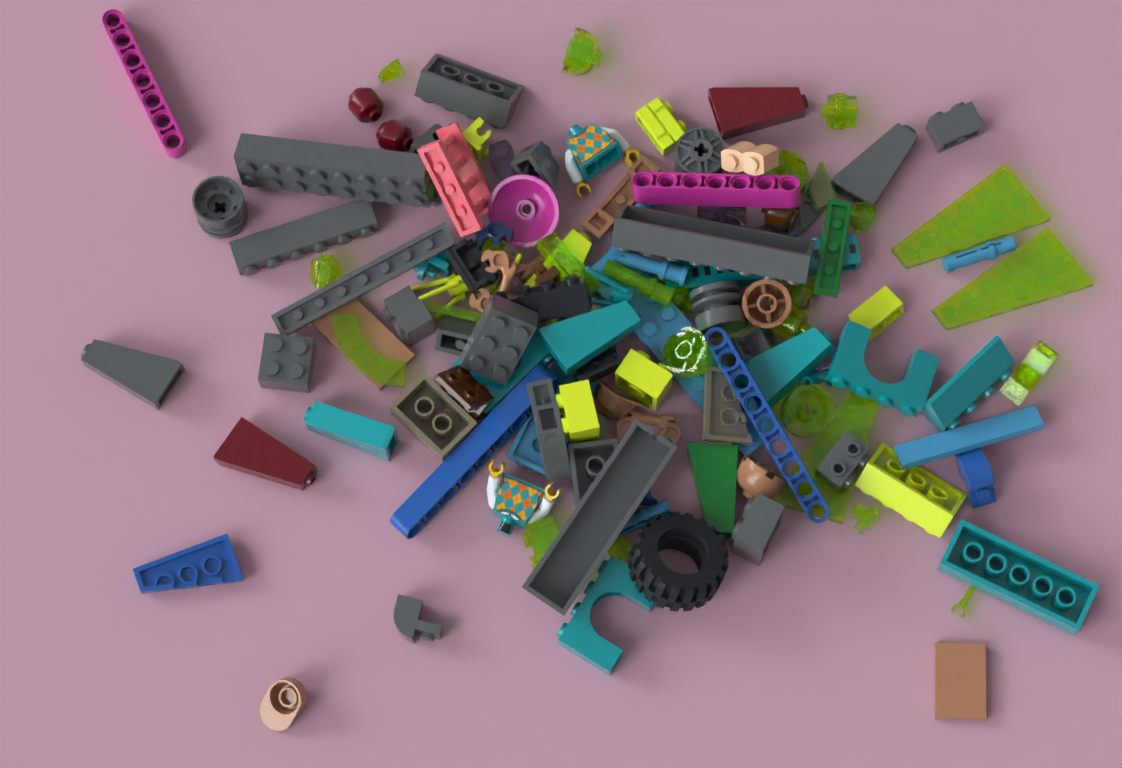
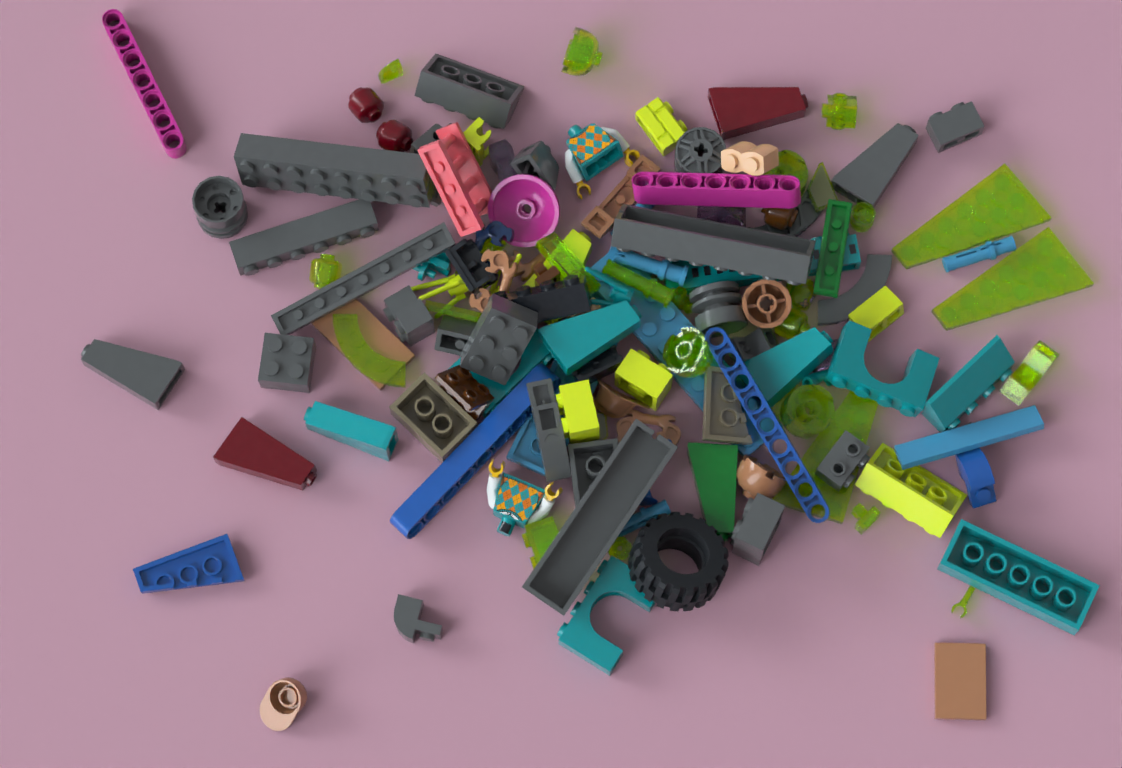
none -> dark grey tile [817,254,892,326]

